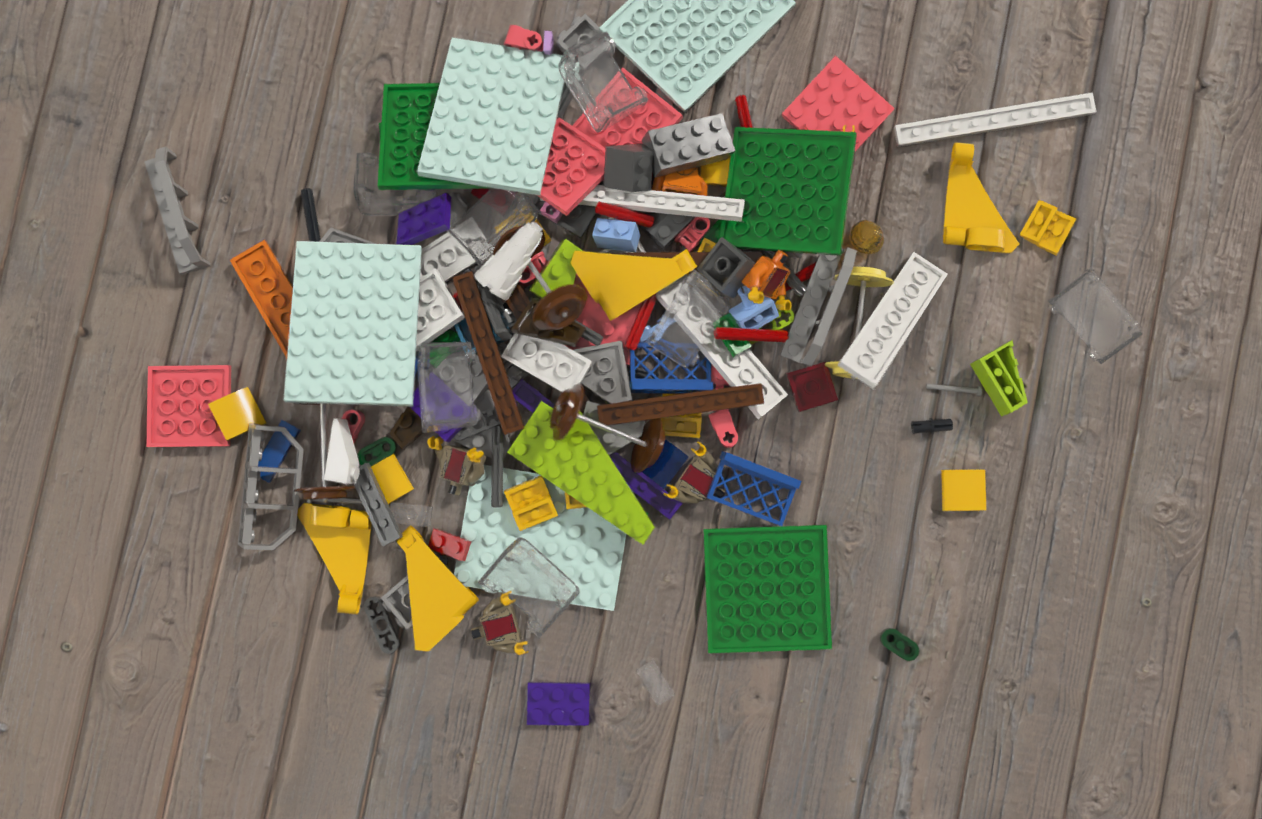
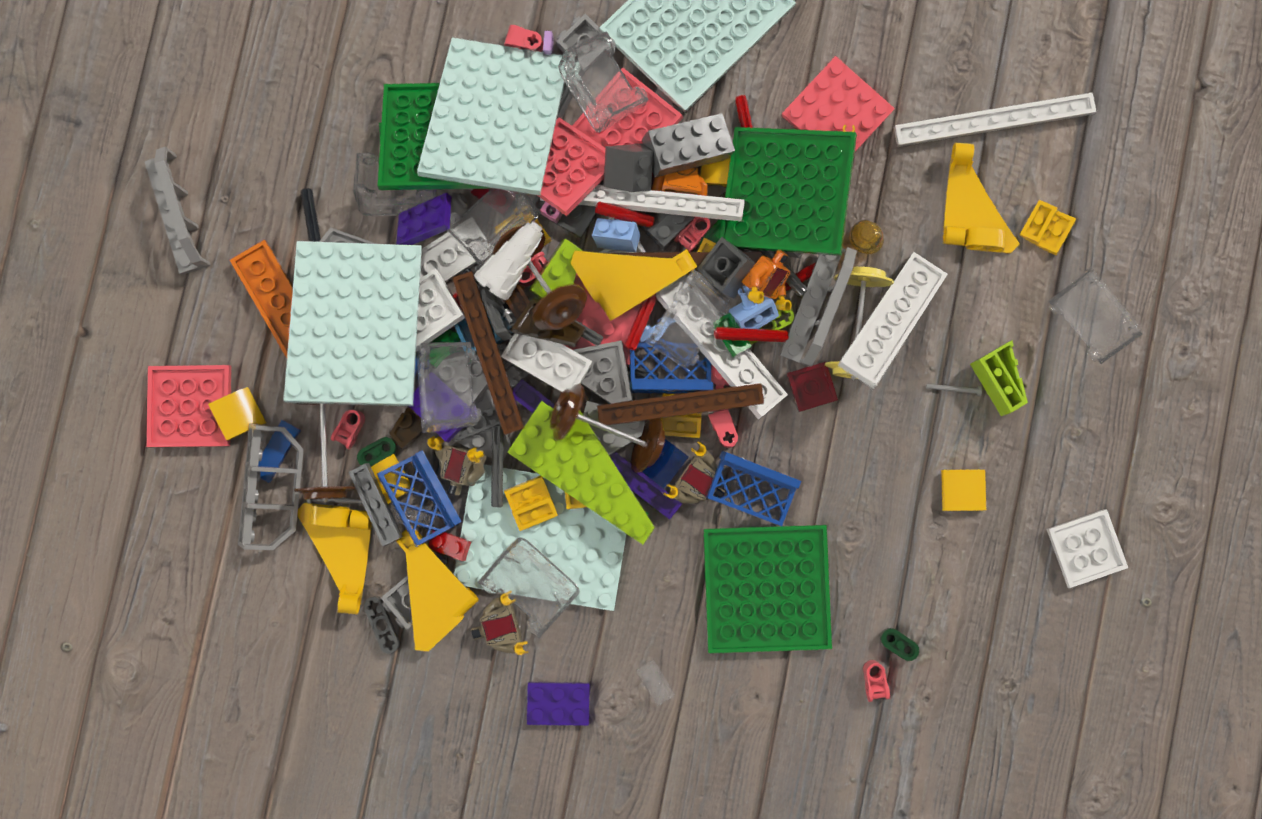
white slope [324,418,360,484] -> none
black axle [911,418,953,434] -> none
none -> blue fence [377,450,462,547]
none -> coral piece [863,660,890,702]
none -> white plate [1046,509,1128,588]

